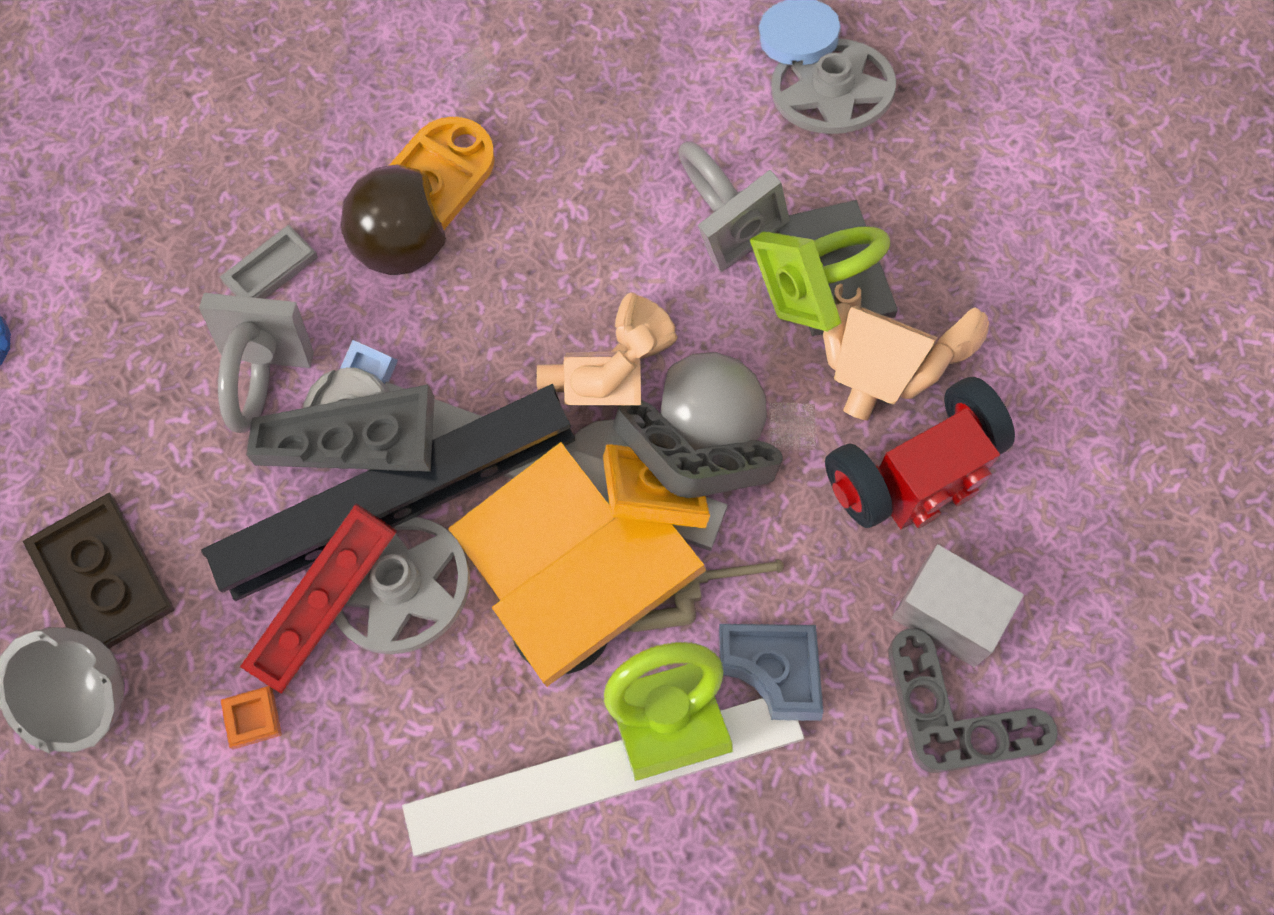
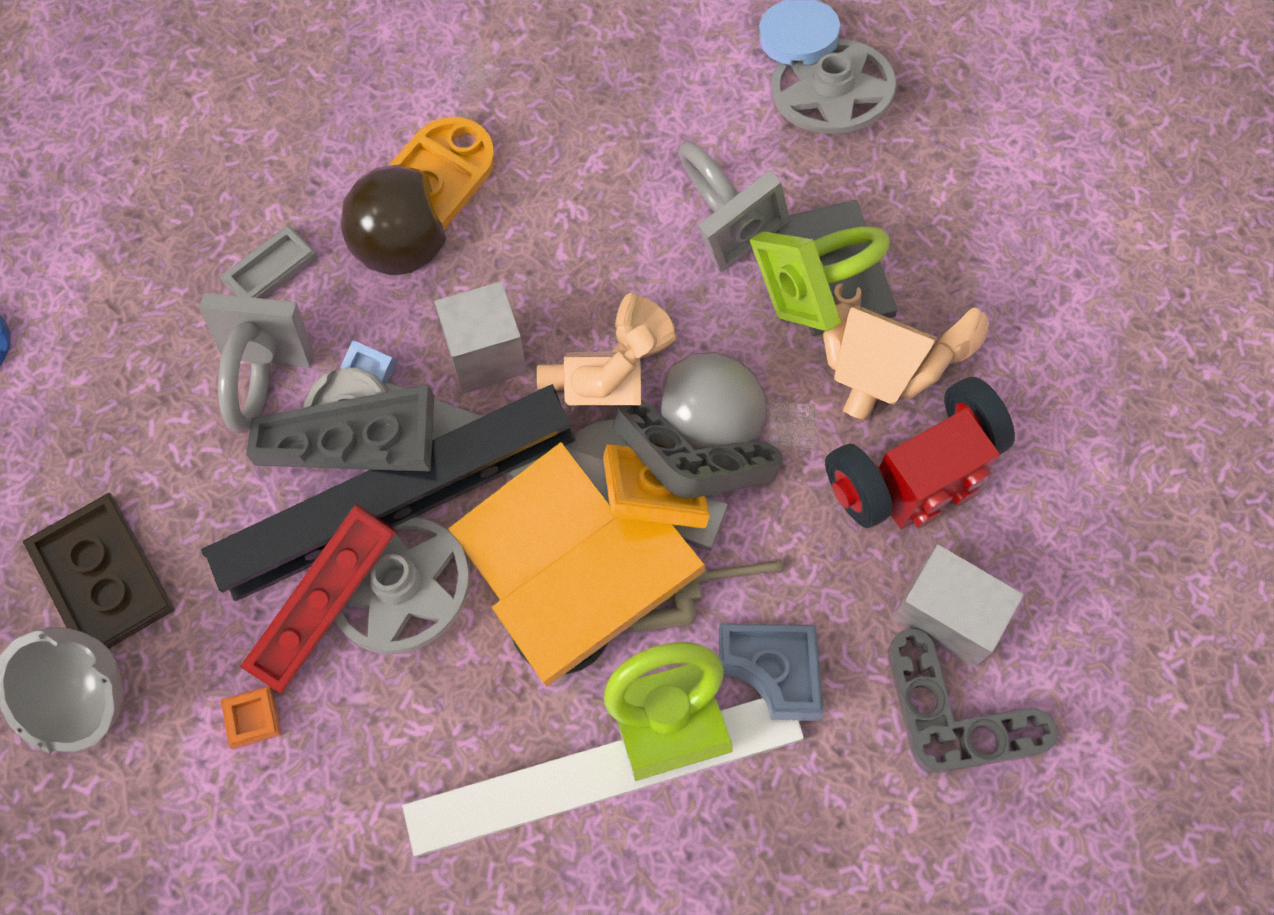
none -> flat silver piece [434,281,527,393]

